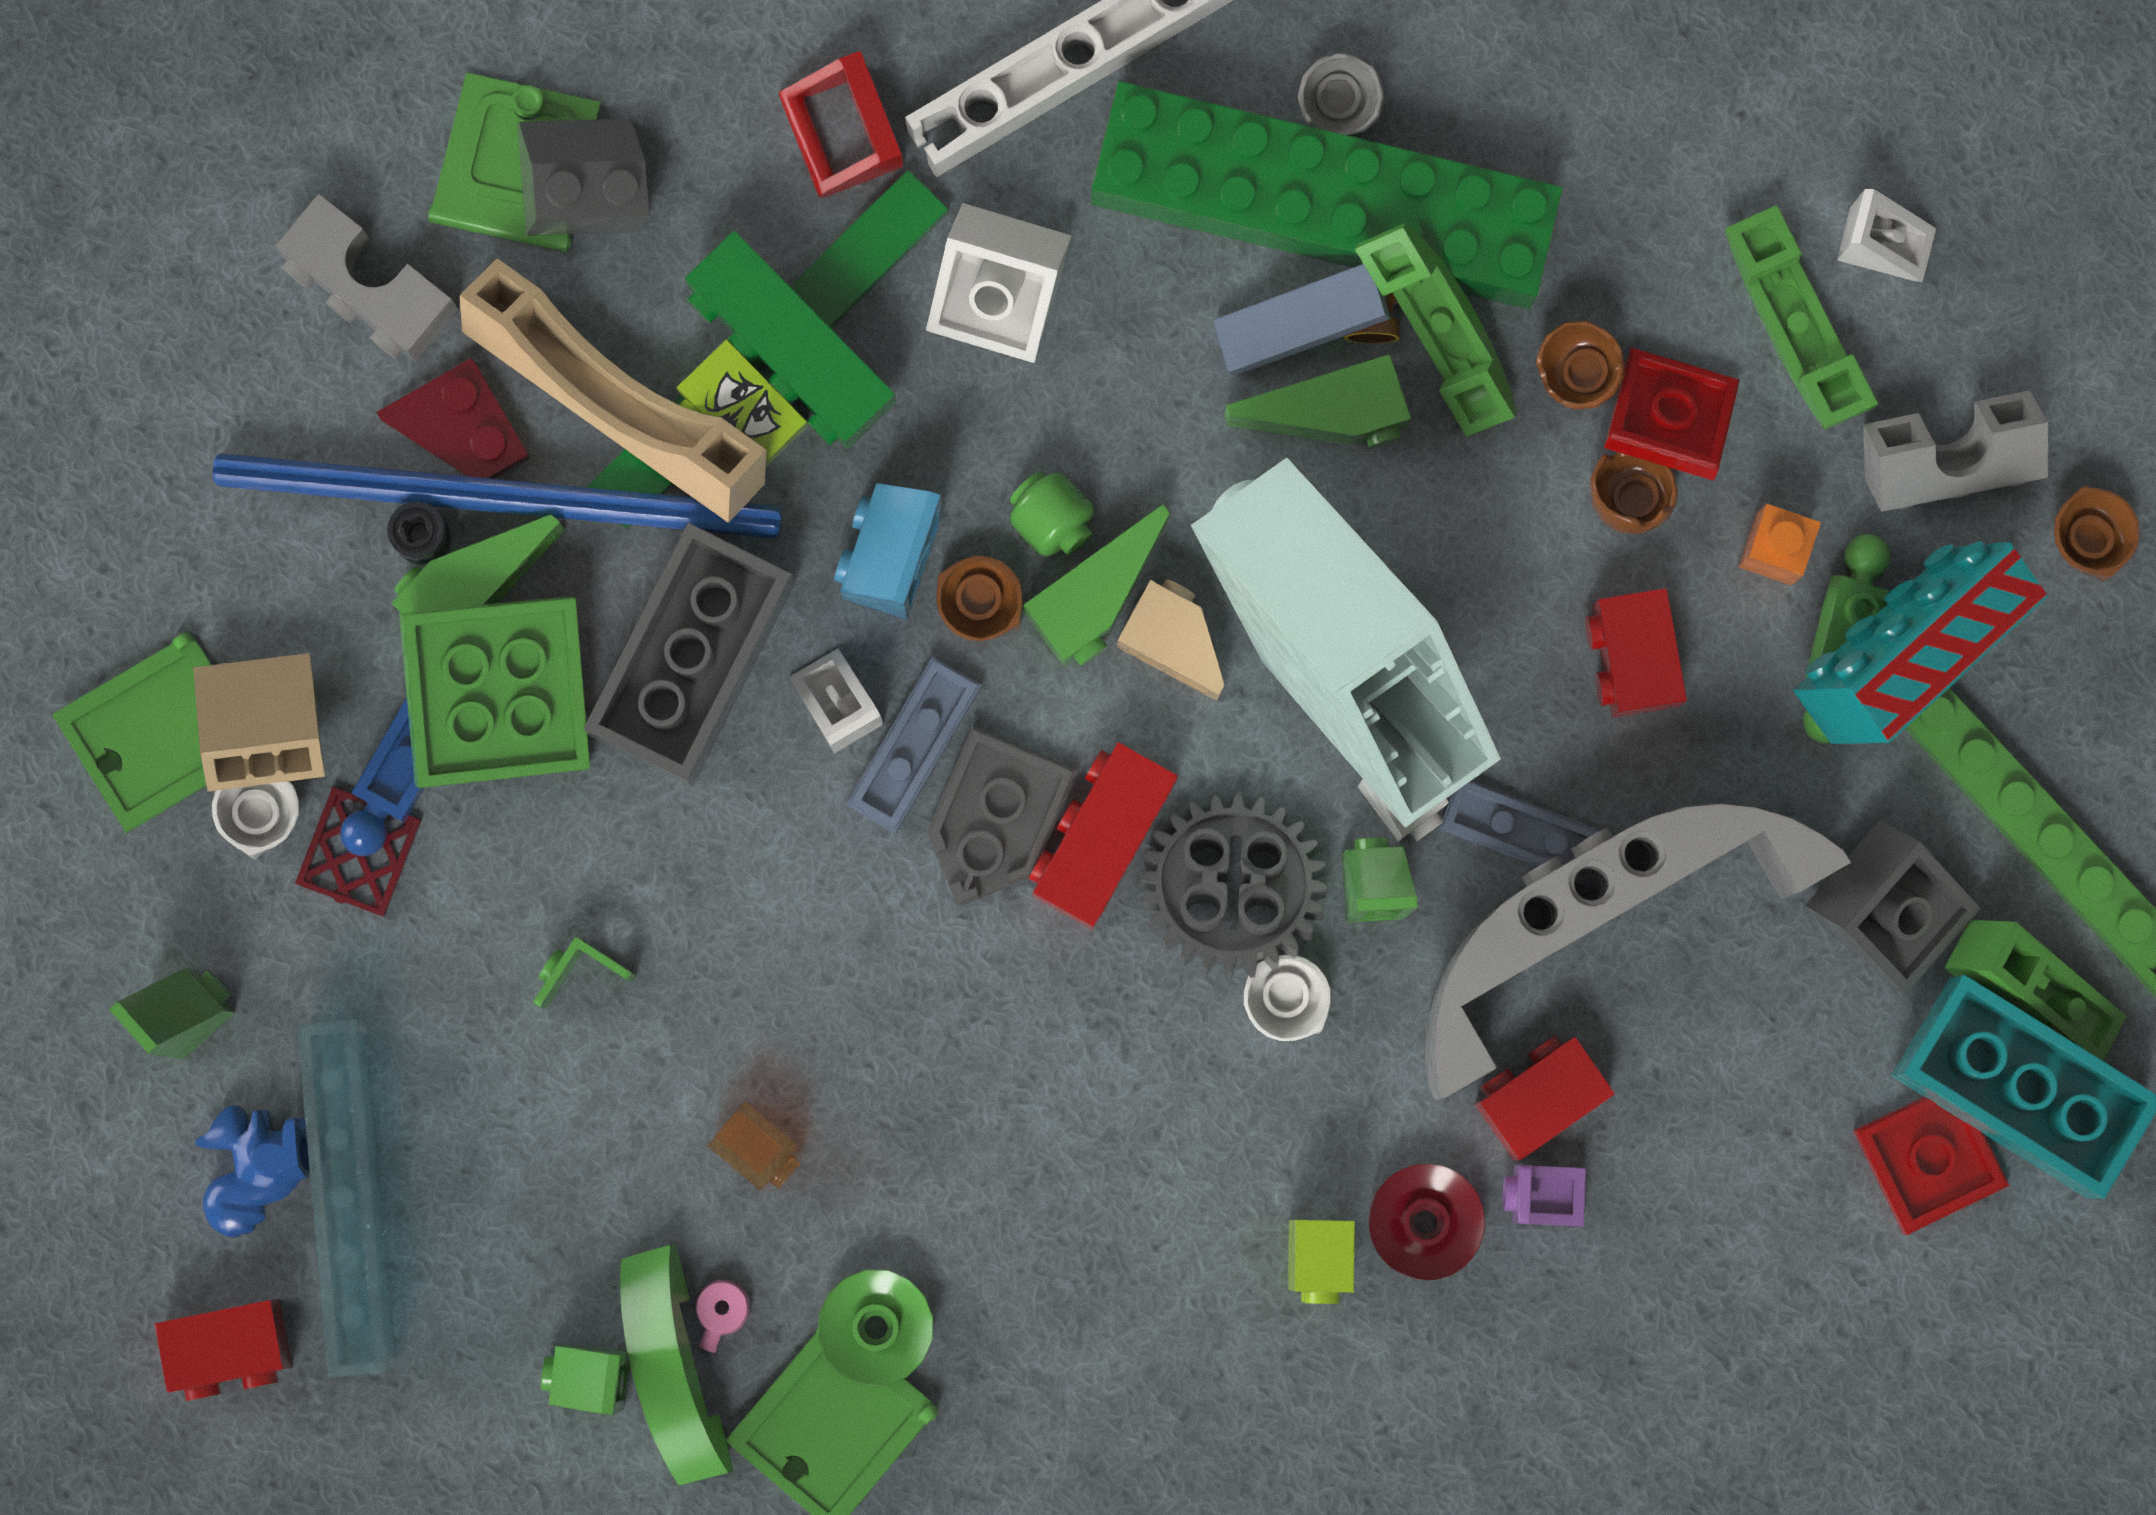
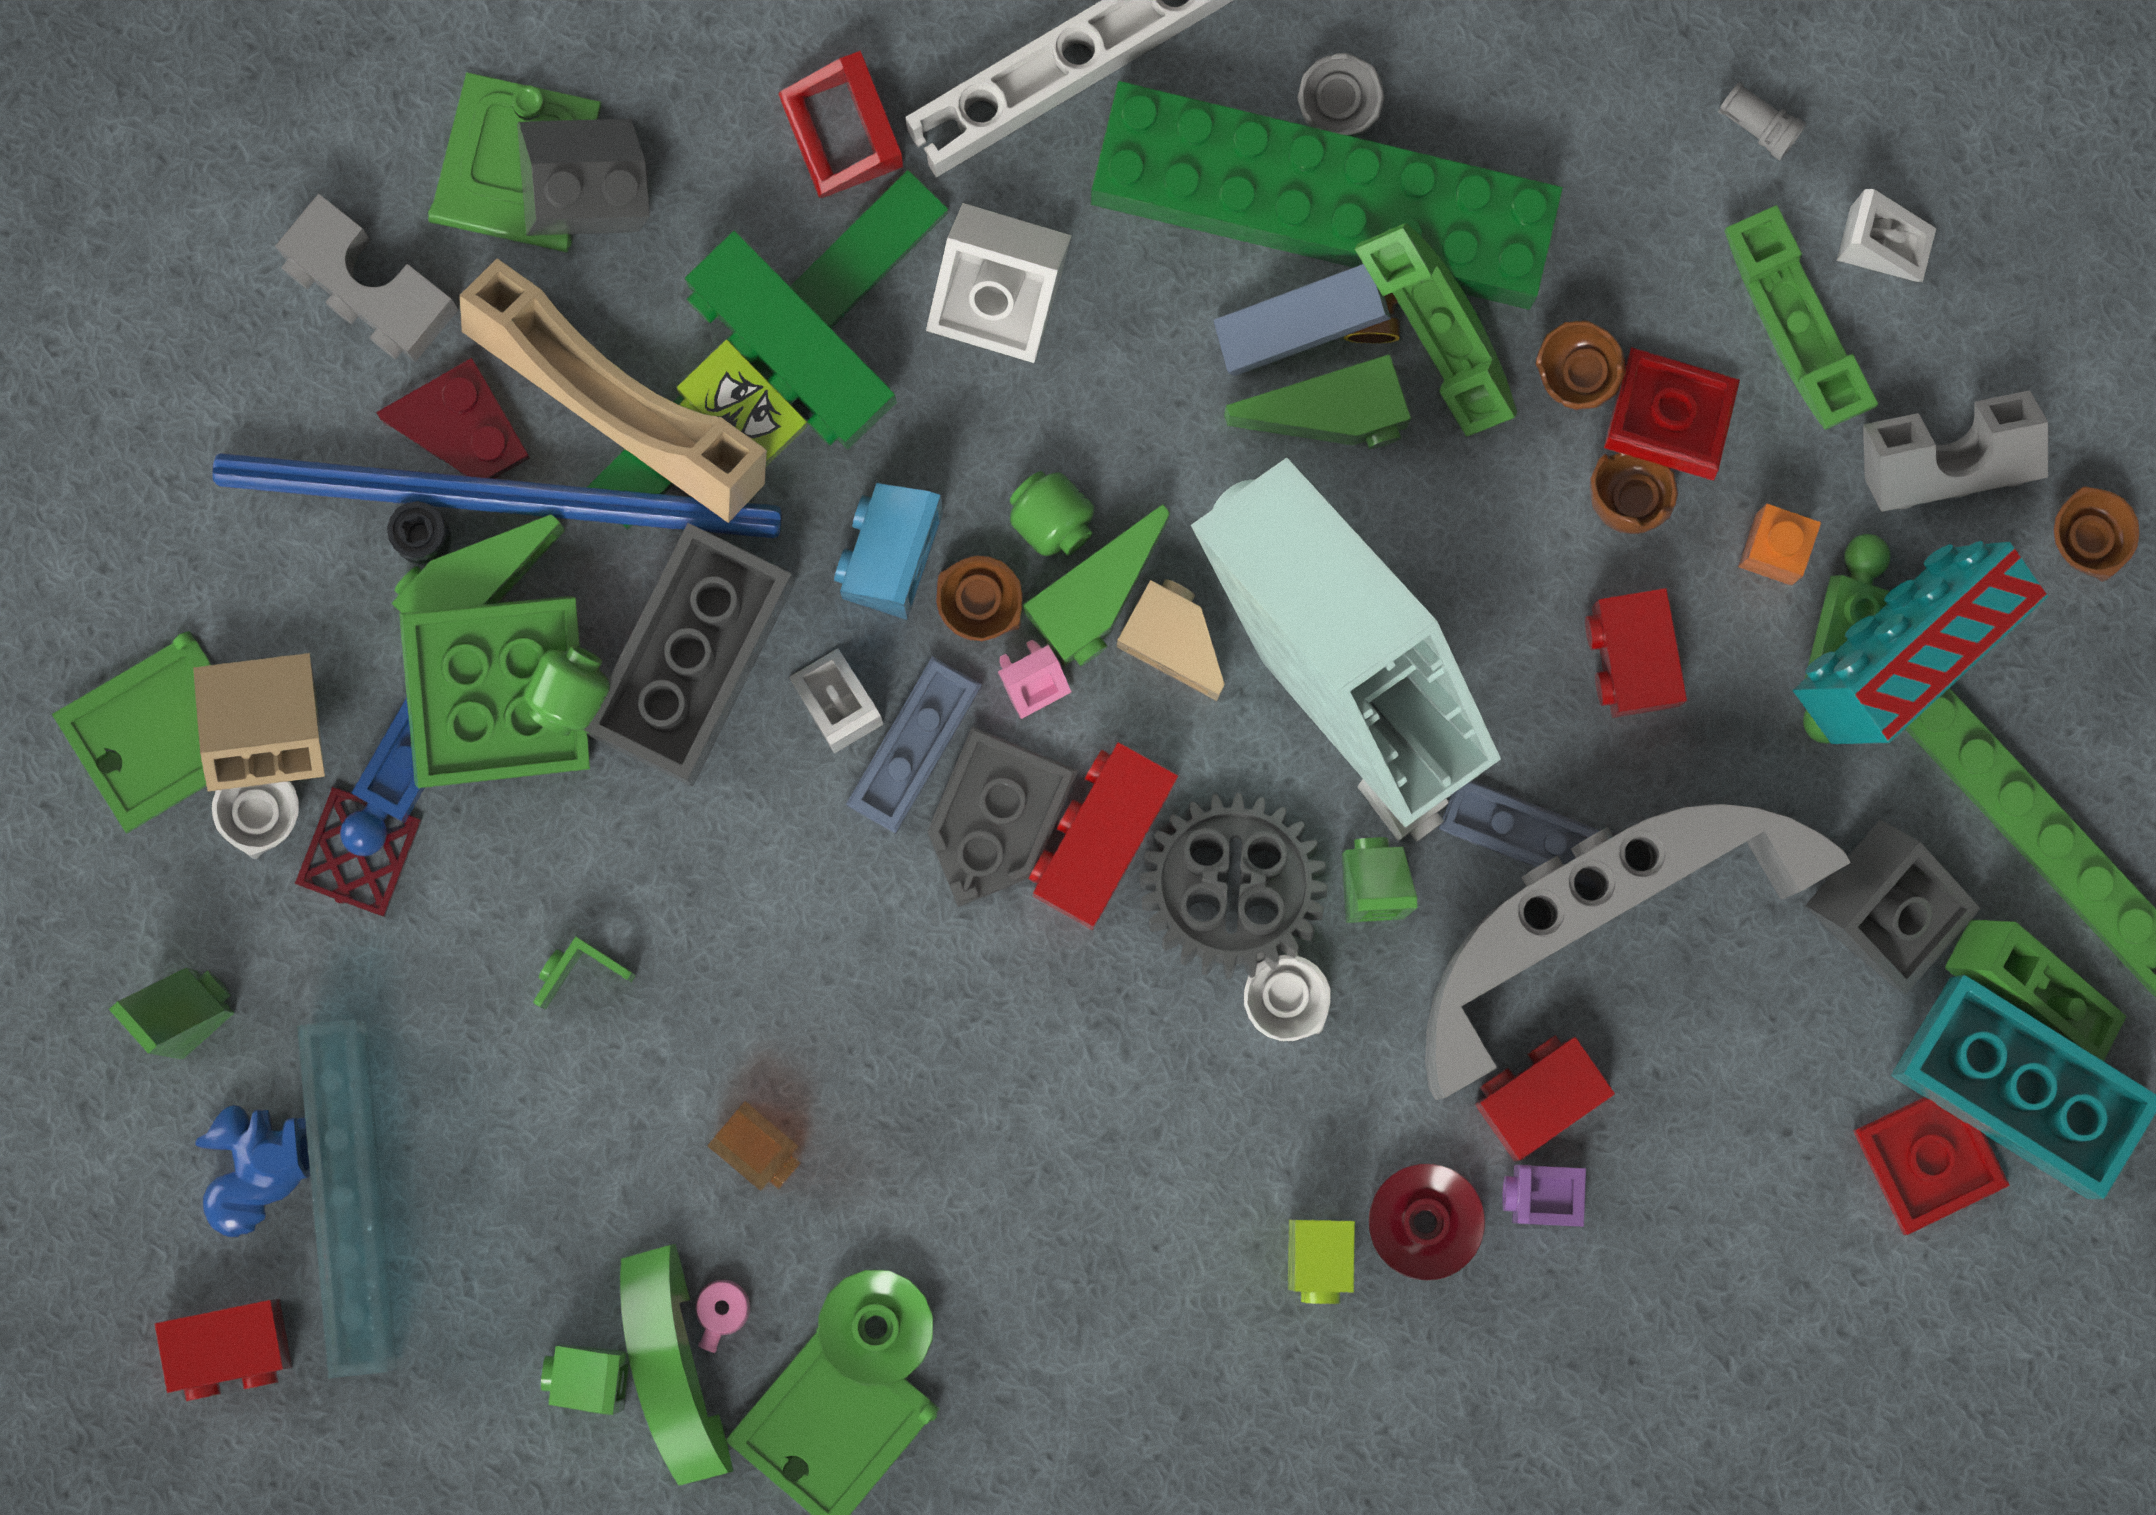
none -> bright green head [524,645,610,736]
none -> bright pink tile [998,640,1071,719]
none -> light grey pin [1718,82,1807,161]

